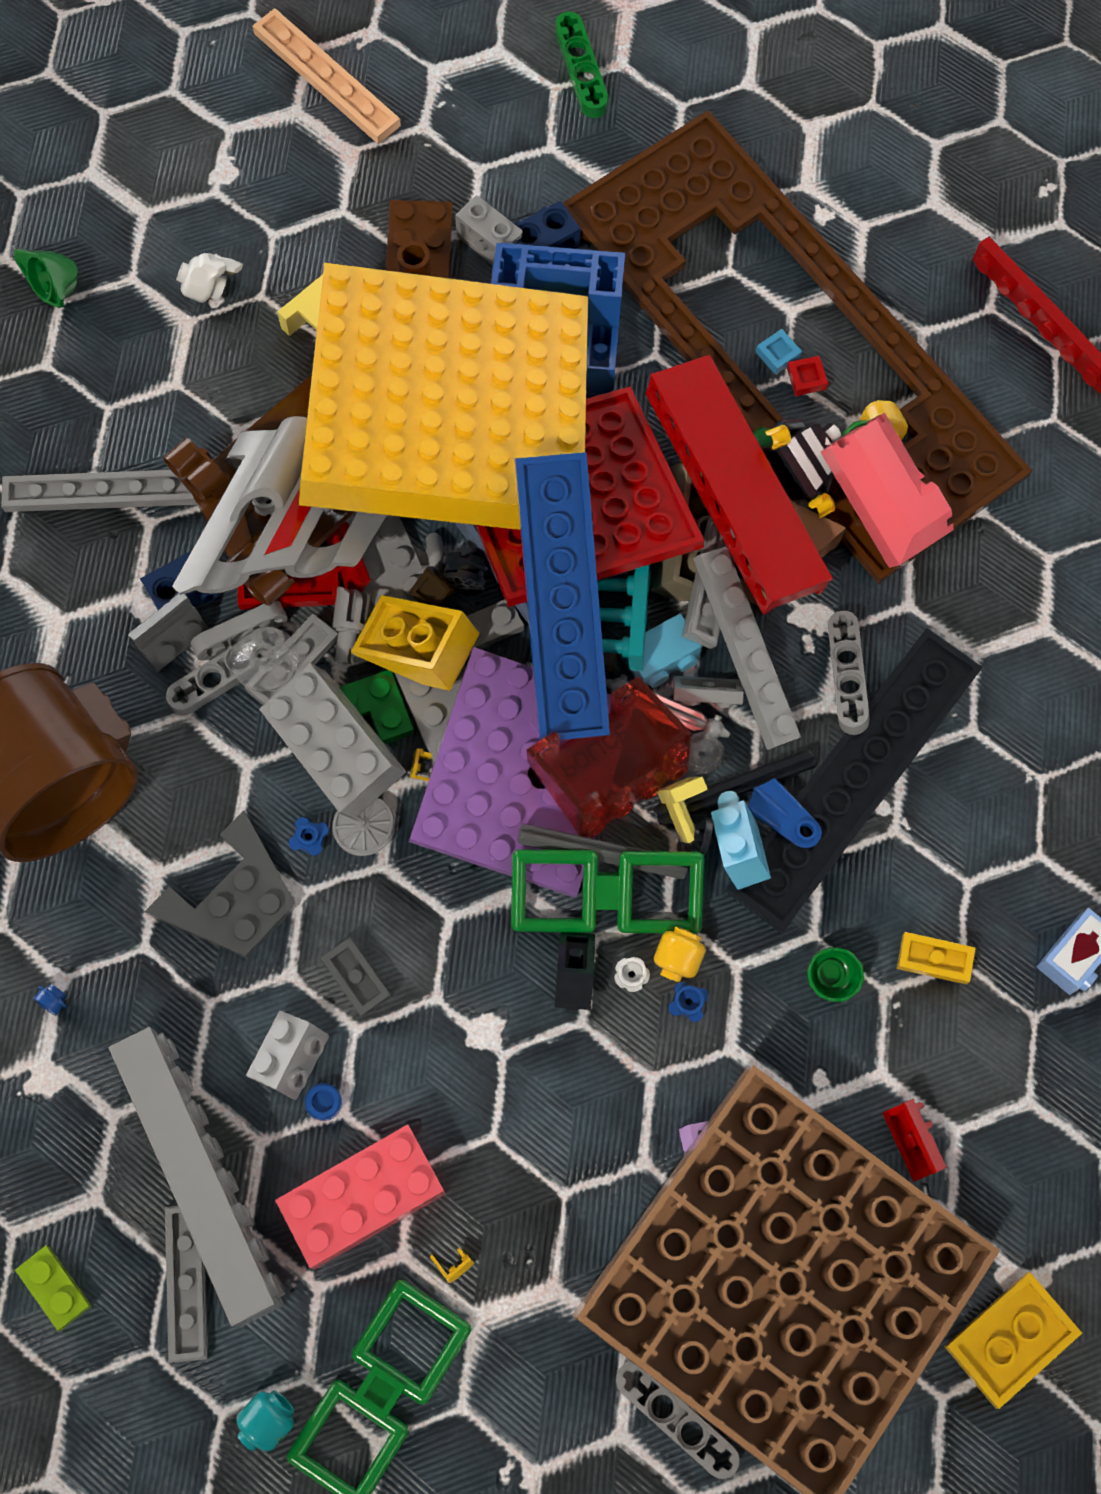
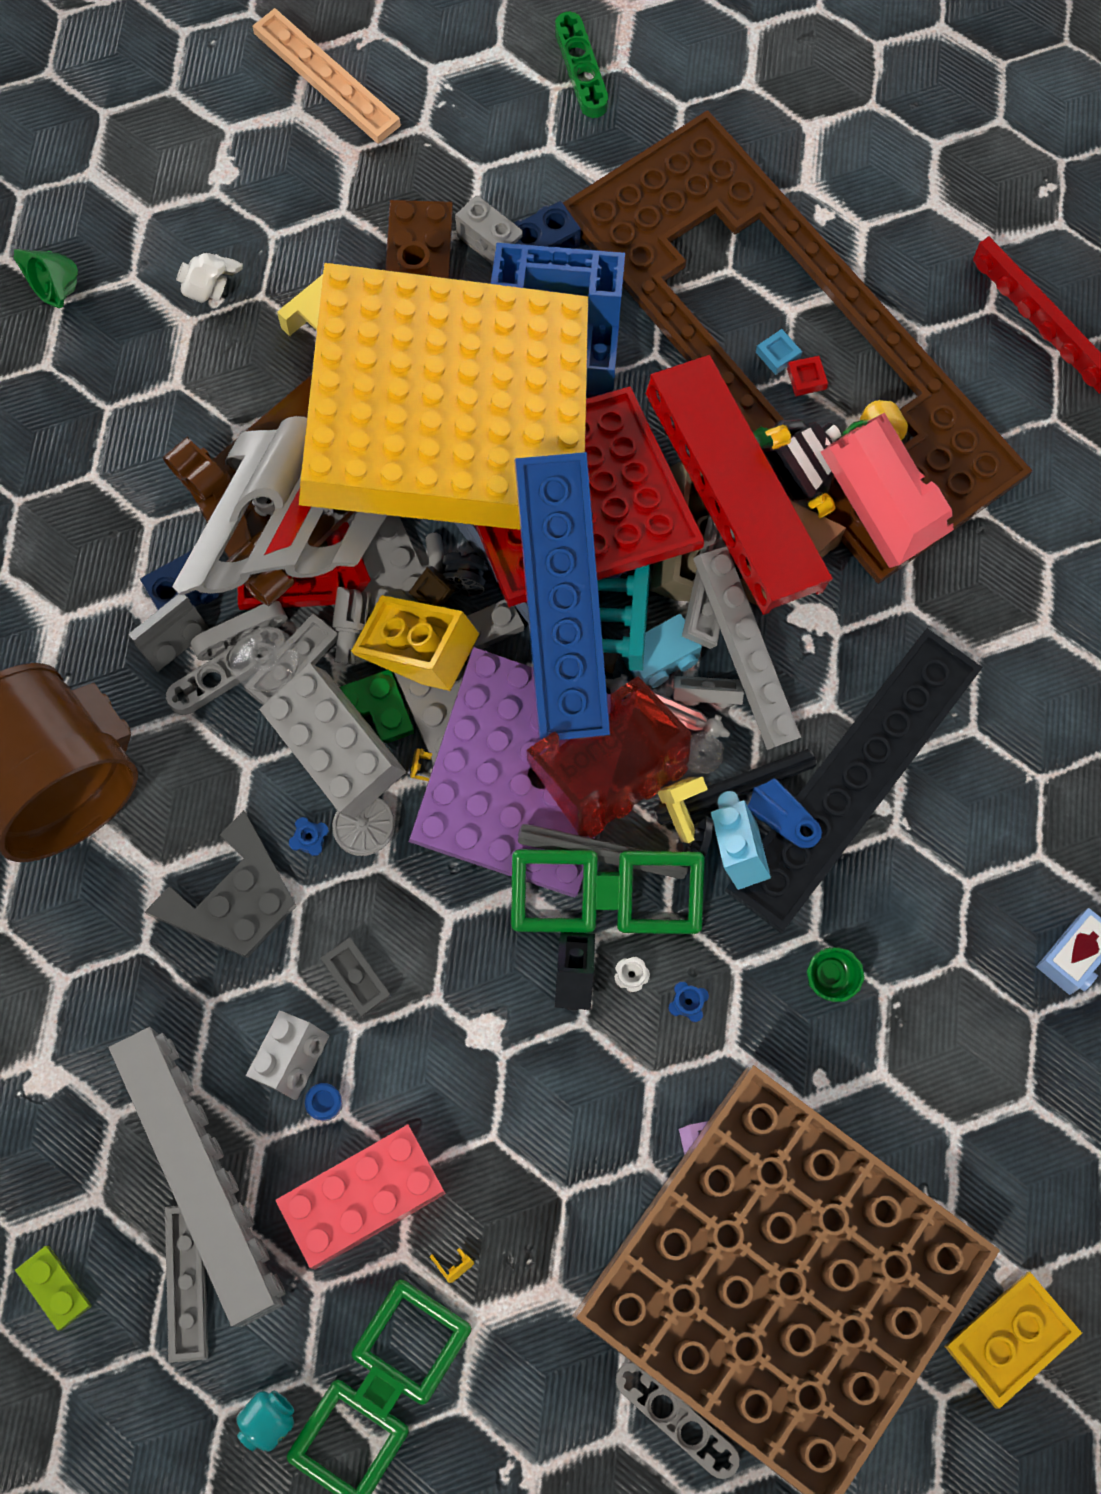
light grey plate [1,470,197,512] -> none
blue plate [33,983,67,1016] -> none
yellow head [653,926,706,983] -> none
light grey beam [828,611,870,735] -> none
red plate [882,1099,947,1182] -> none
yellow plate [896,932,975,985] -> none

